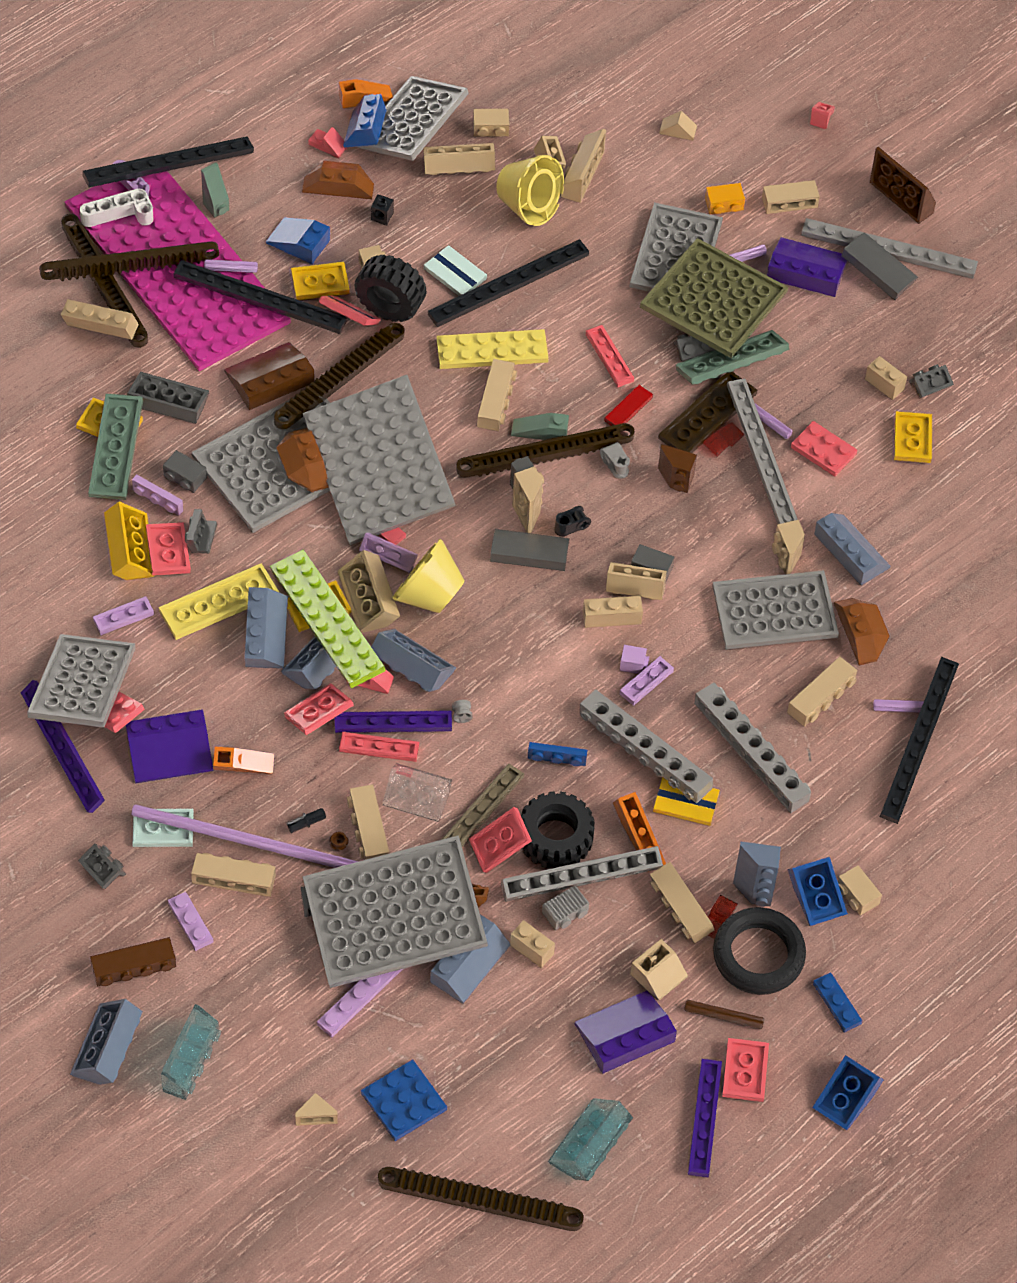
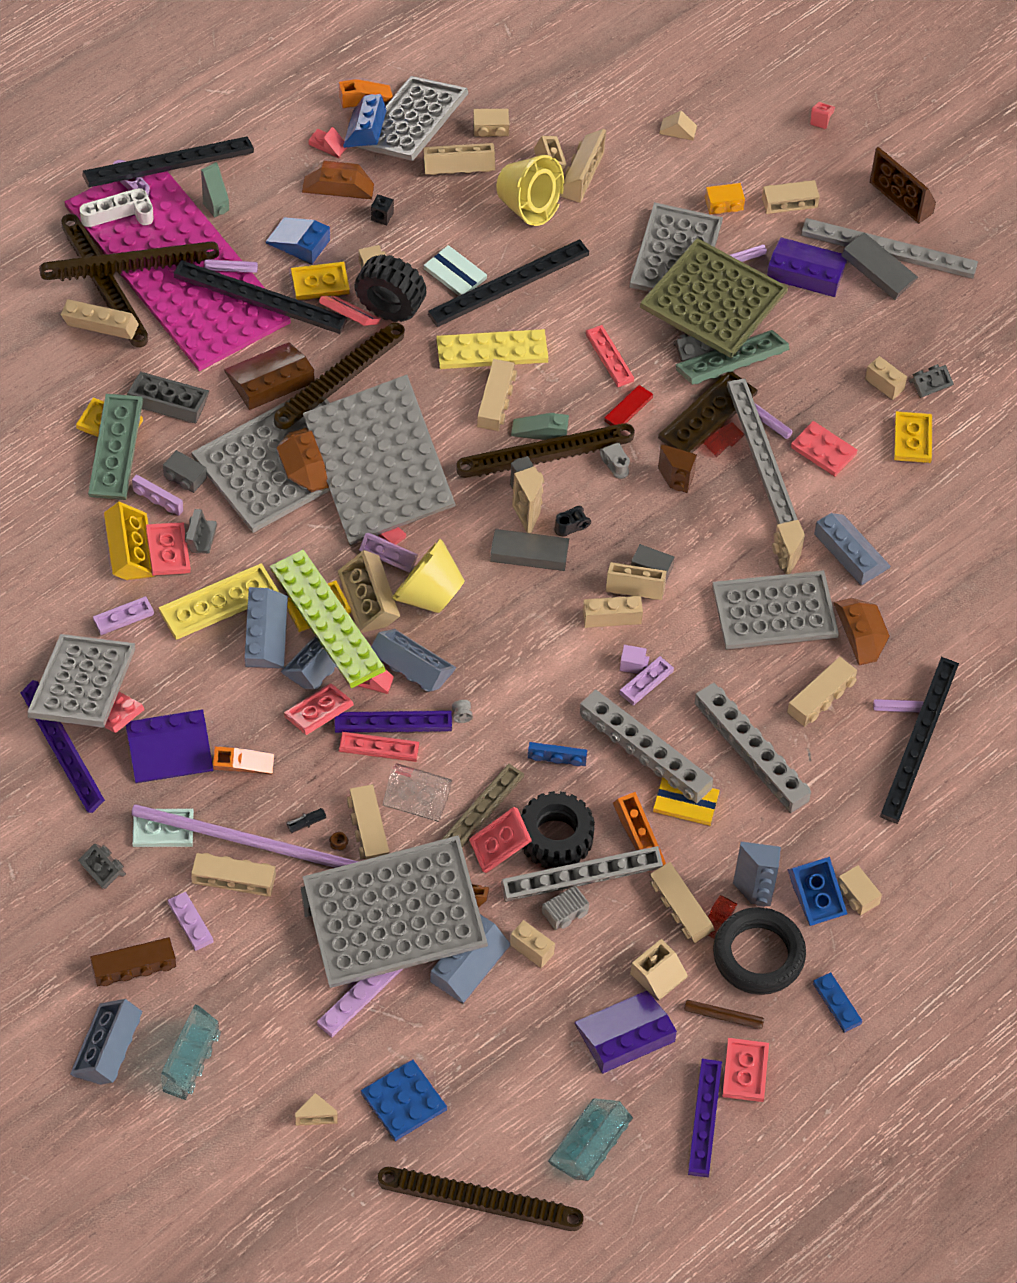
blue slope [812,1055,884,1130] -> none

